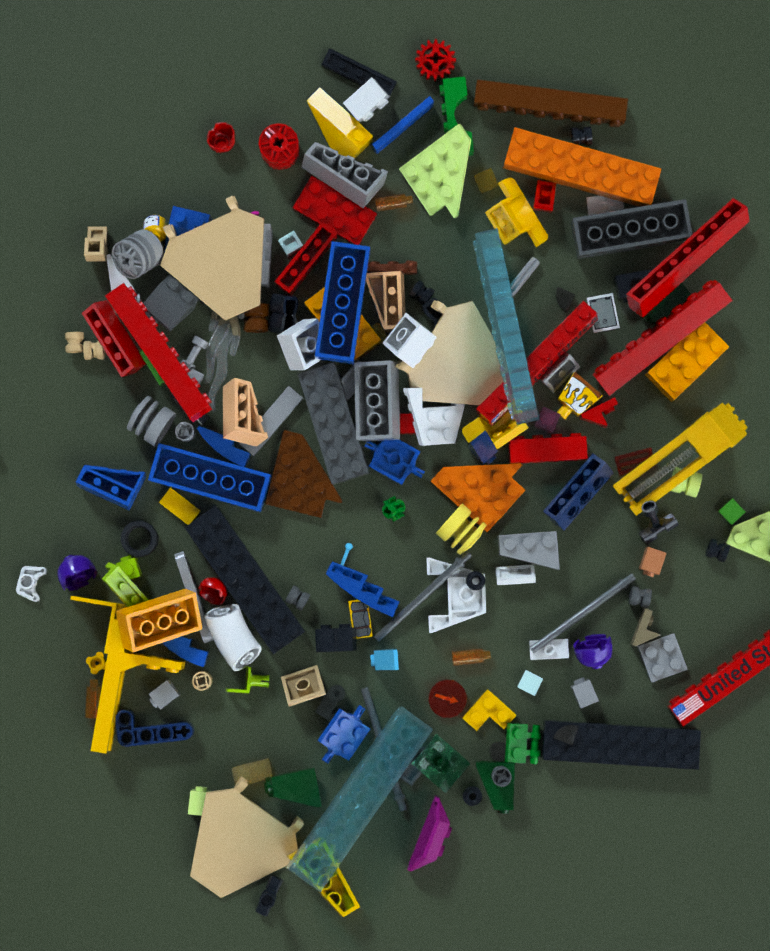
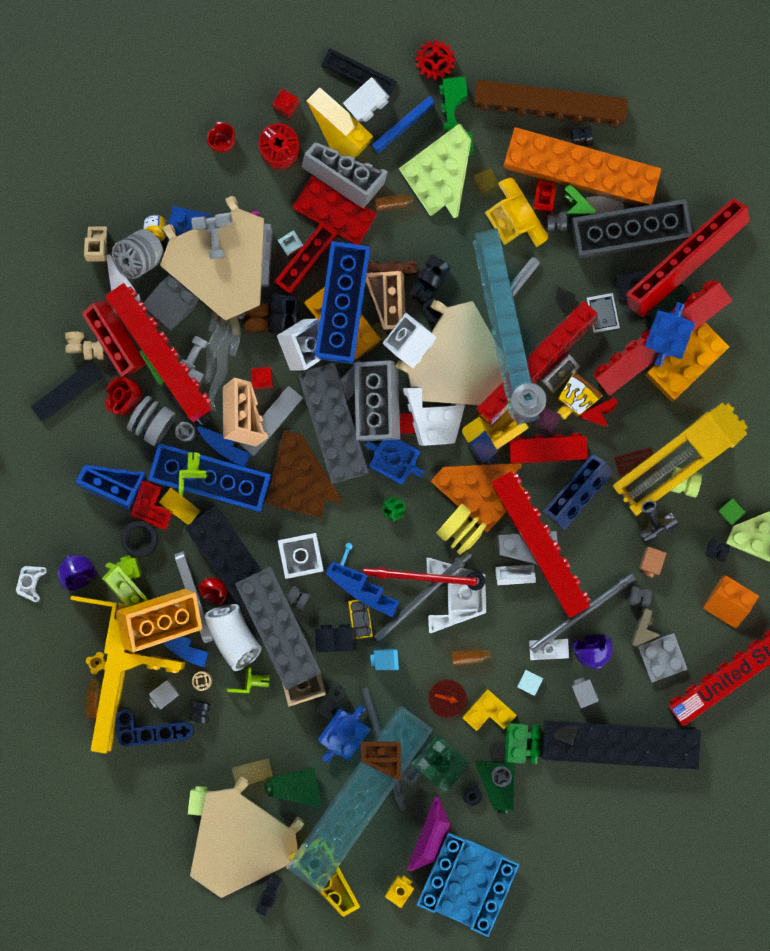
none -> black tile [31,360,104,422]
none -> red cylinder [105,377,142,416]
none -> red plate [130,479,173,530]
none -> lime bracket [179,453,207,496]
none -> black wheel [189,701,212,724]
none -> light grey bar [192,213,233,259]
none -> dark grey brick [235,567,322,690]
none -> red brick [251,367,273,390]
none -> red brick [272,89,299,120]
none -> white brick [278,533,324,579]
none -> reddish brown wing [361,742,401,780]
none -> red bar [363,567,477,586]
none -> yellow brick [385,875,414,908]
none -> black wheel [417,255,451,290]
none -> dark azure slope [417,833,520,937]
none -> red brick [490,471,591,618]
none -> light grey piece [511,383,546,417]
none -> dark grey wheel [546,212,567,232]
none -> bright green slope [564,184,596,217]
none -> blue plate [645,302,695,366]
none -> orange slope [702,576,759,629]

